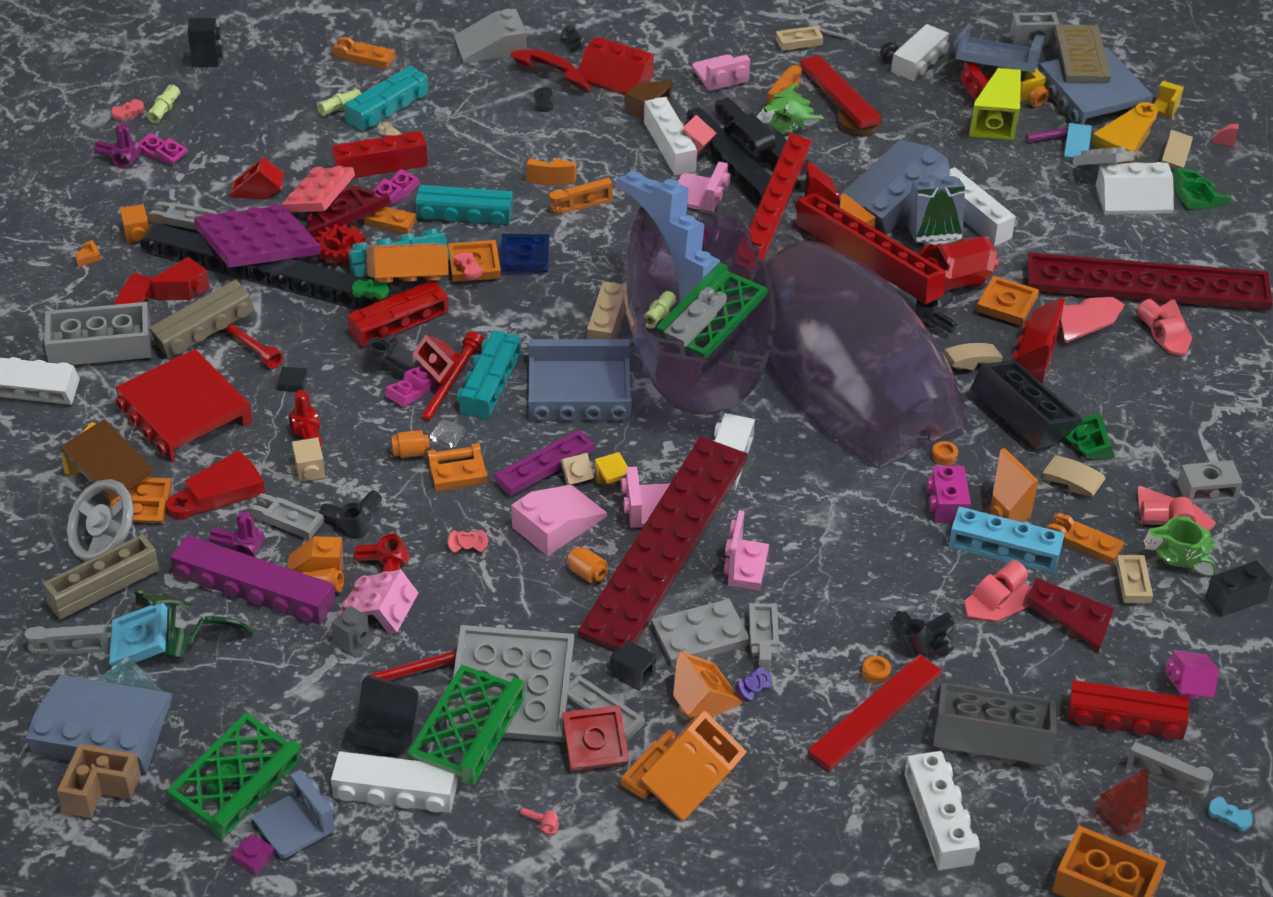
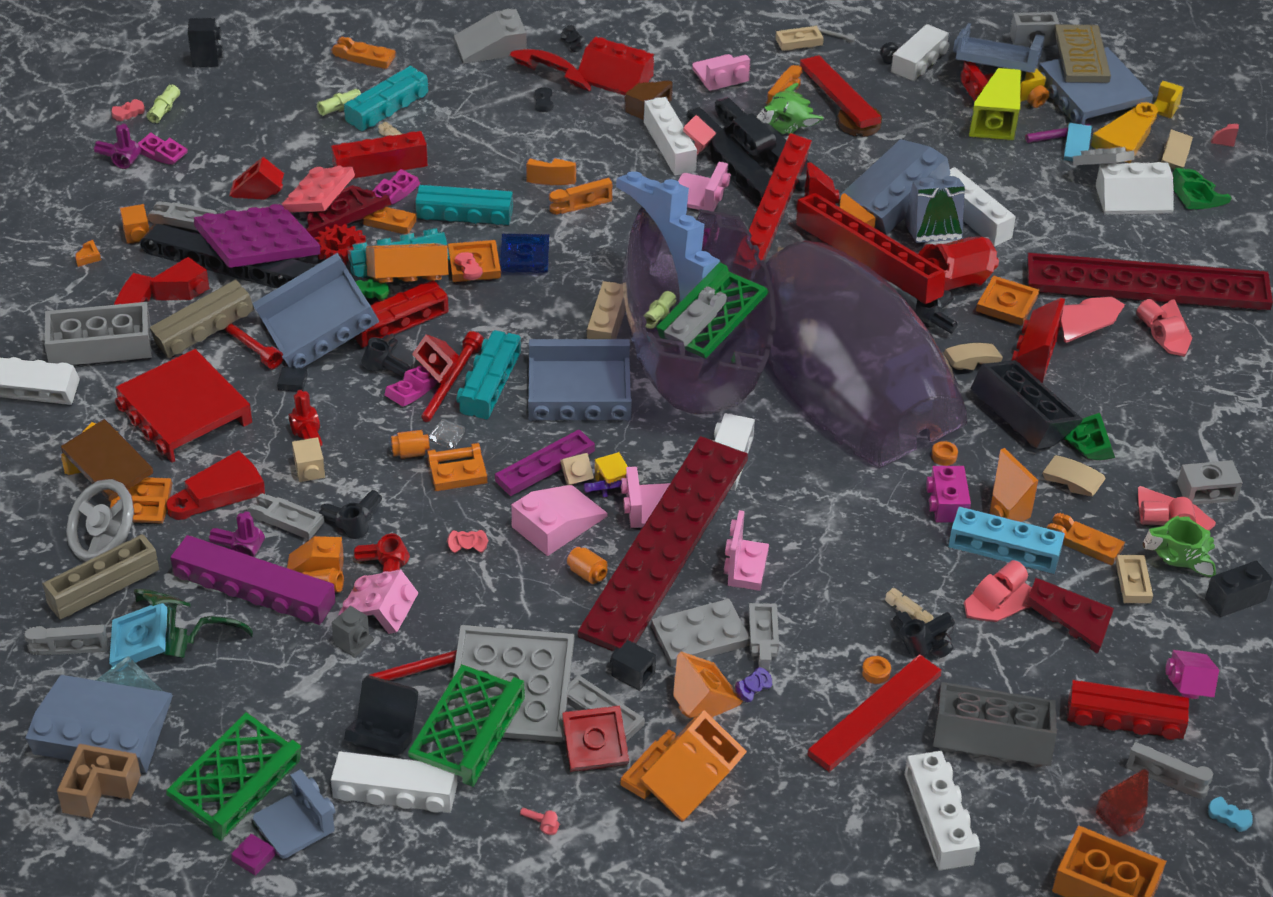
none -> sand blue panel [253,253,380,368]
none -> dark purple piece [584,480,621,497]
none -> tan axle [885,588,934,623]

